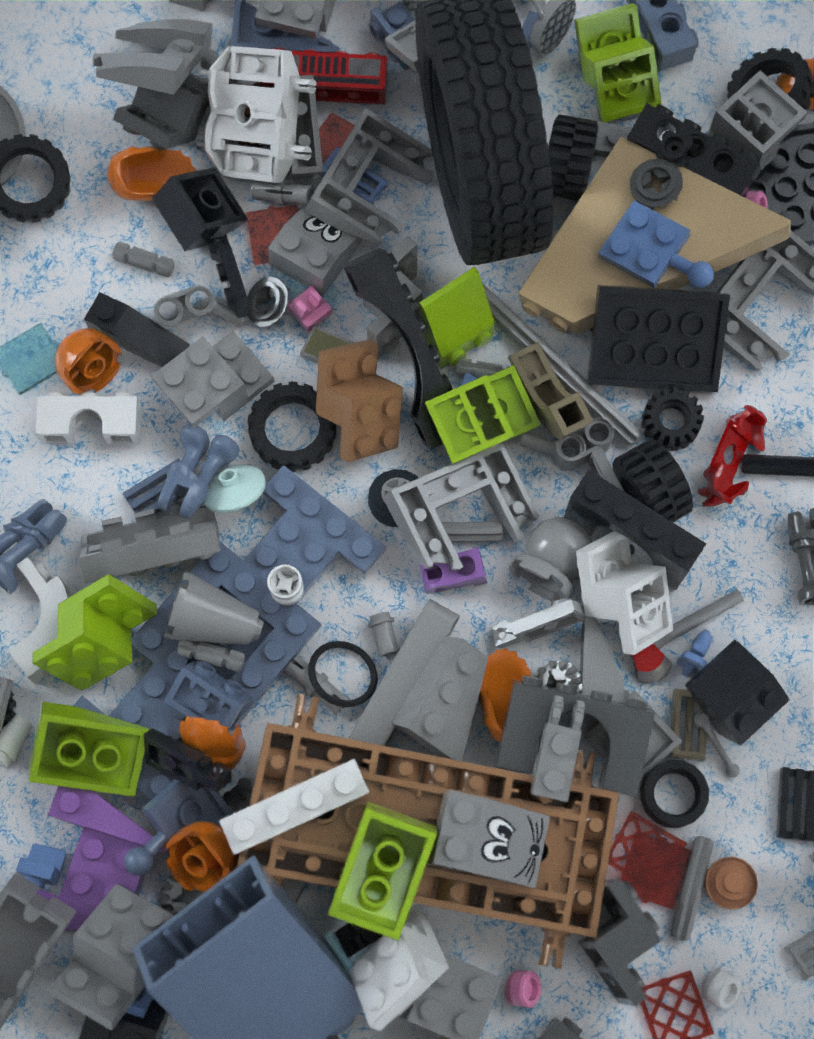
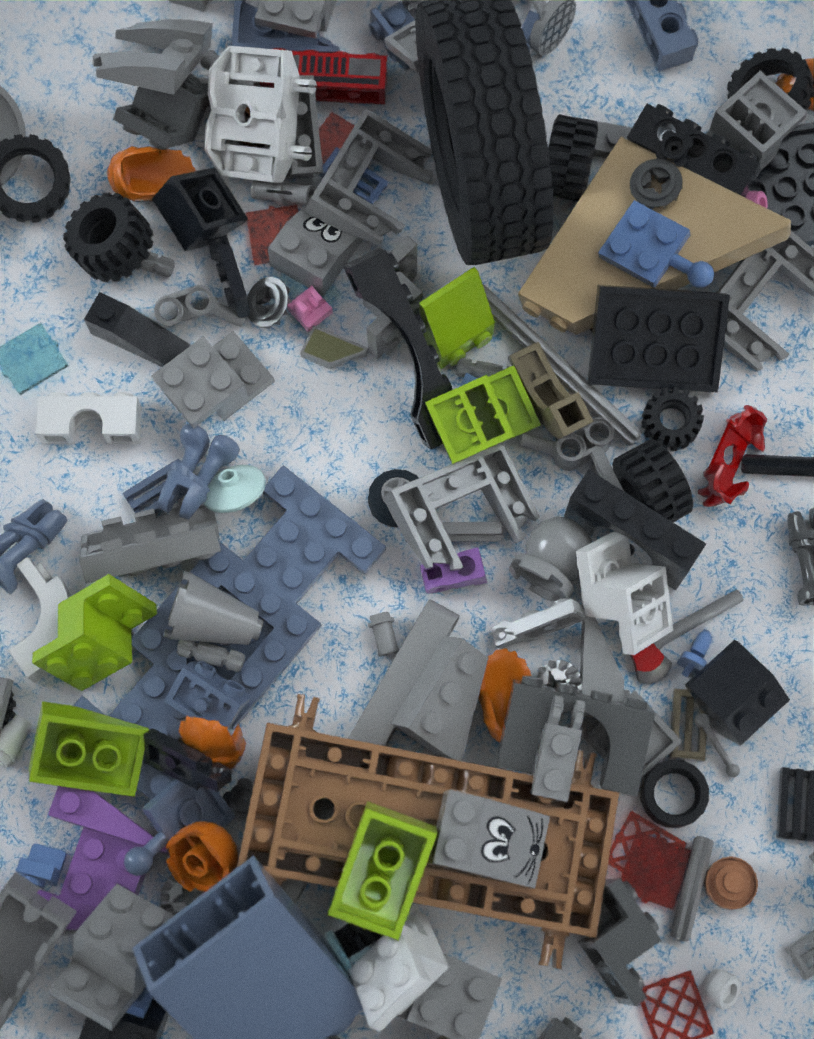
orange cylinder [54,328,122,395] -> none
white plate [219,759,369,855] -> none
black tyre [248,381,336,472] -> none
white wheel [267,565,304,606] -> none
light grey pin [284,655,350,716] -> none
black tyre [308,641,378,707] -> none
medium nougat bracket [316,339,403,462] -> none
bright pink tile [505,970,541,1008] -> none
lime bracket [574,3,662,122] -> none
none -> black tyre [63,192,154,283]

